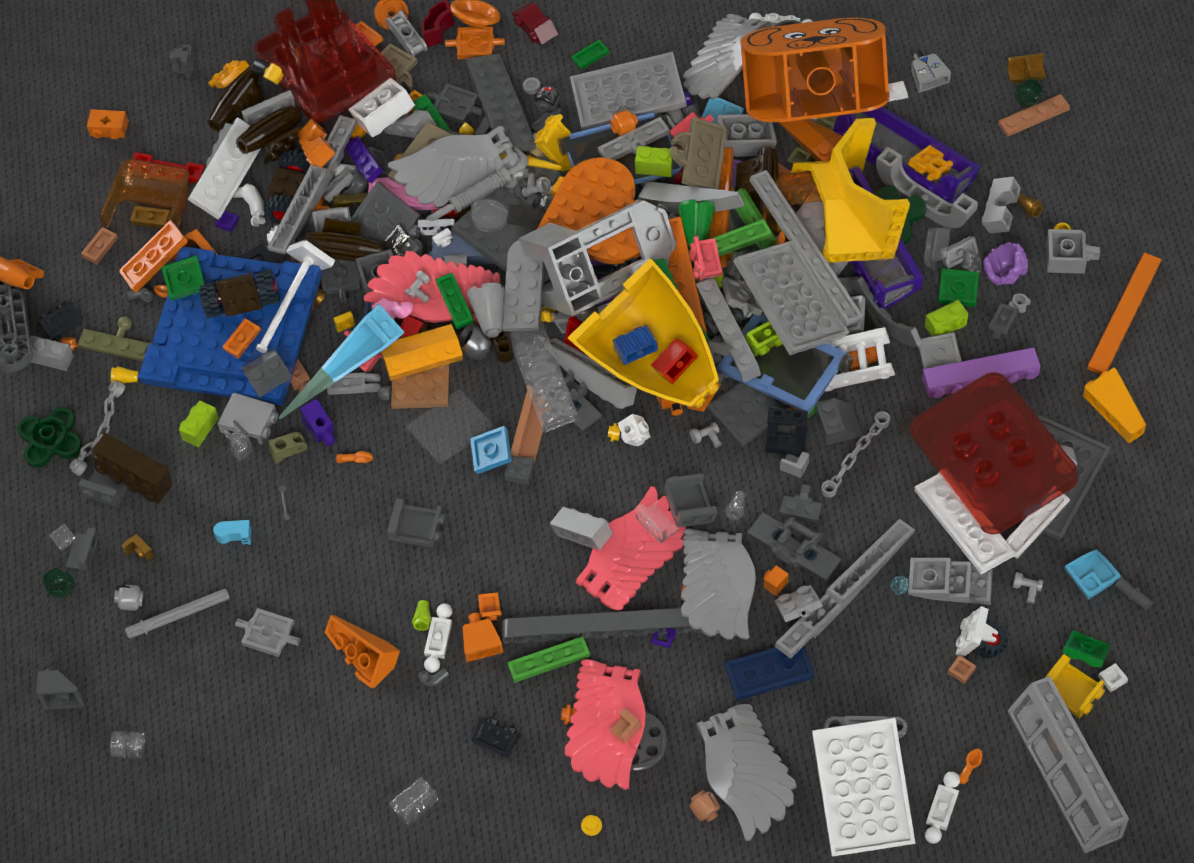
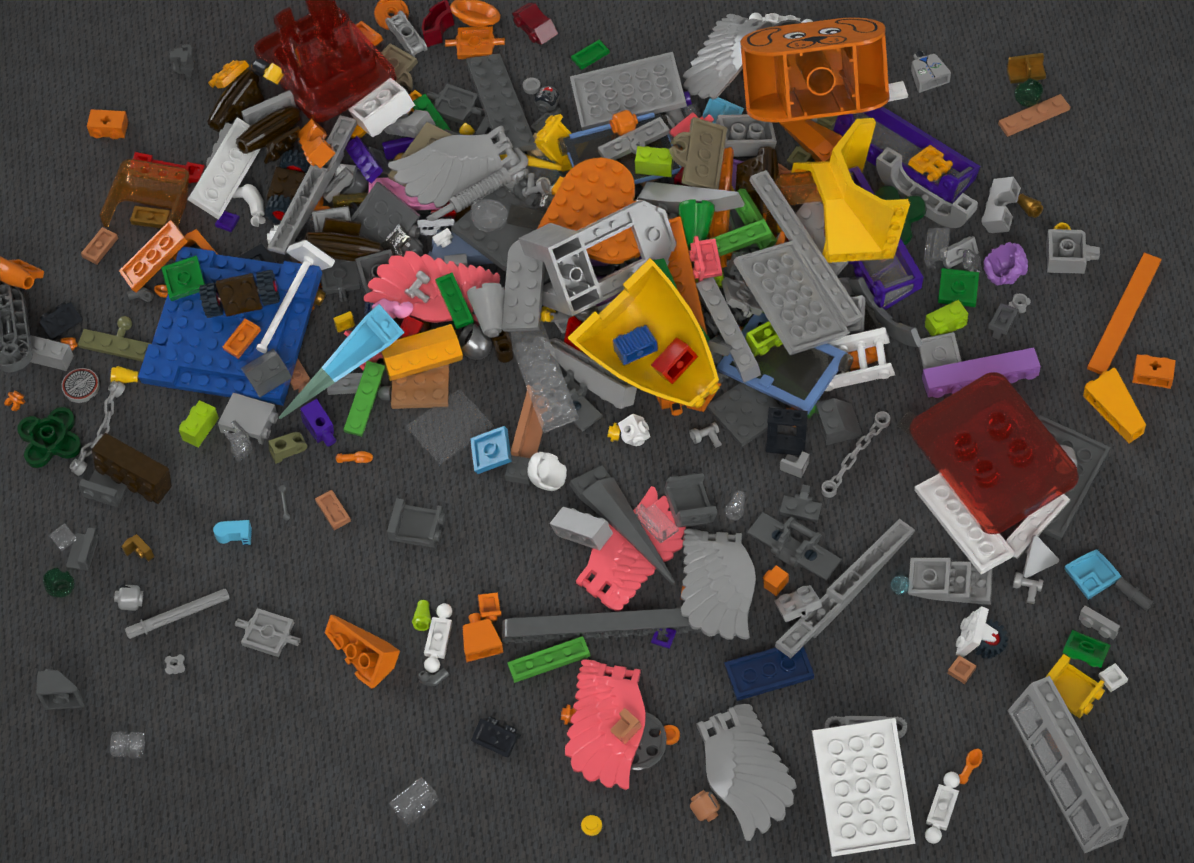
none -> orange plate [4,391,25,411]
none -> tile [62,368,100,403]
none -> light grey plate [165,654,185,674]
none -> nougat plate [315,490,351,530]
none -> bright green plate [344,361,386,437]
none -> dark purple panel [382,137,415,160]
none -> white piece [527,452,567,491]
none -> dark grey plate [569,466,675,586]
none -> orange tile [659,725,680,745]
none -> light grey piece [1023,535,1059,578]
none -> light grey plate [1079,606,1120,640]
none -> orange brick [1132,354,1176,389]

